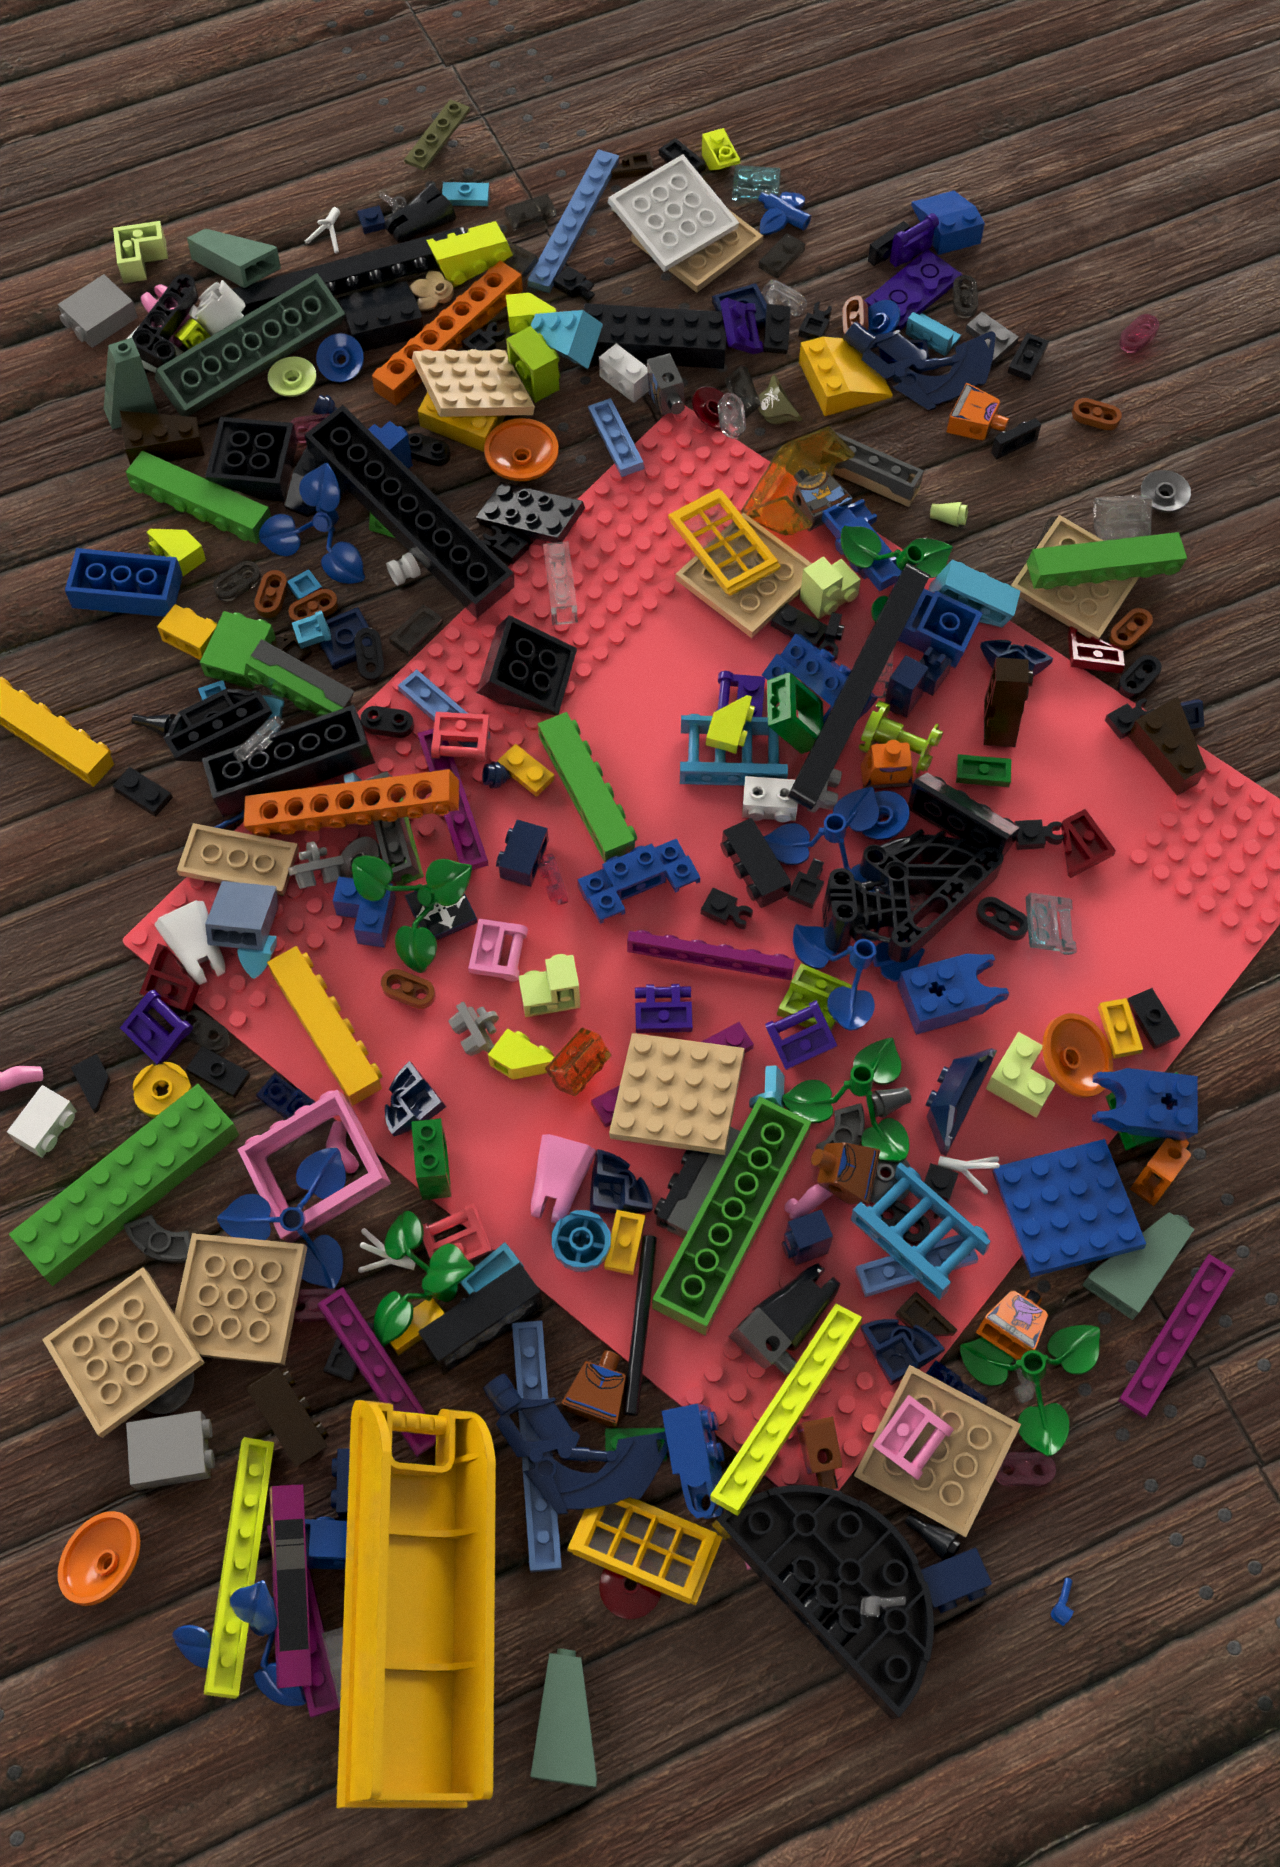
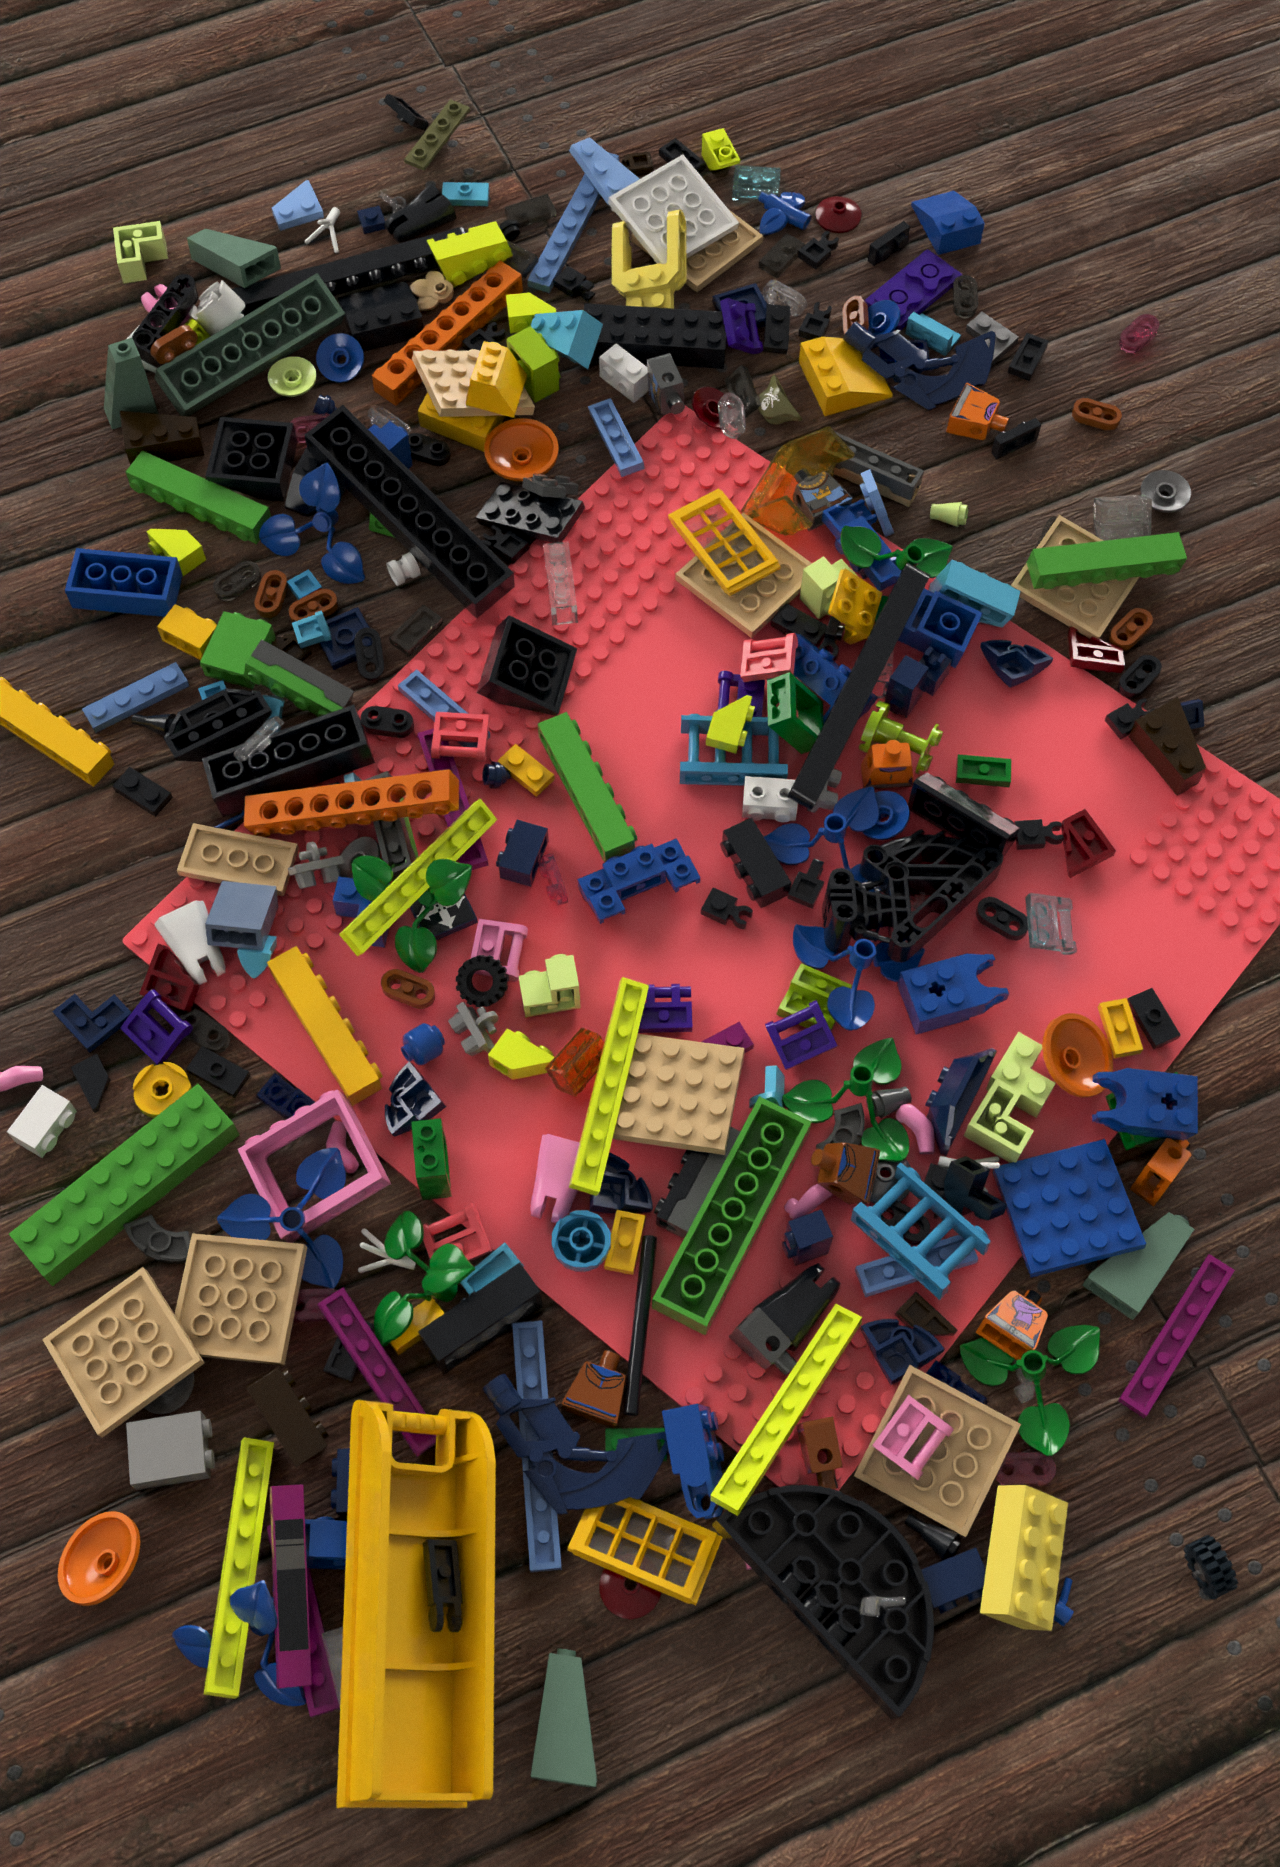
light grey brick [58,274,138,348] -> none
magenta plate [627,930,795,980] -> none
dark purple plate [890,213,939,267] -> none
dark brown wedge [984,657,1033,747] -> none
none -> dark blue plate [52,994,132,1053]
none -> medium blue plate [82,662,189,733]
none -> dark orange plate [150,325,198,364]
none -> light blue wing [272,180,324,231]
none -> neon yellow plate [339,799,498,956]
none -> clear plate [367,405,411,435]
none -> black plate [384,94,429,131]
none -> blue head [401,1023,445,1066]
none -> black hinge [423,1539,463,1632]
none -> black tyre [455,955,509,1007]
none -> yellow slope [466,341,527,418]
none -> black plate [500,220,520,242]
none -> dark grey plate [522,474,579,498]
none -> light blue wing [569,137,640,205]
none -> neon yellow plate [569,977,649,1196]
none -> light yellow plate [612,209,687,309]
none -> coral plate [740,633,798,682]
none -> black plate [798,231,839,270]
none -> dark red dish [815,196,862,233]
none -> yellow bracket [828,568,883,645]
none -> light blue wing [860,469,894,537]
none -> bright pink arm [896,1104,934,1154]
none -> black brick [944,1156,1007,1221]
none -> yellowish green brick [964,1078,1034,1163]
none -> light yellow brick [980,1485,1068,1631]
none -> black wheel [1184,1535,1238,1600]

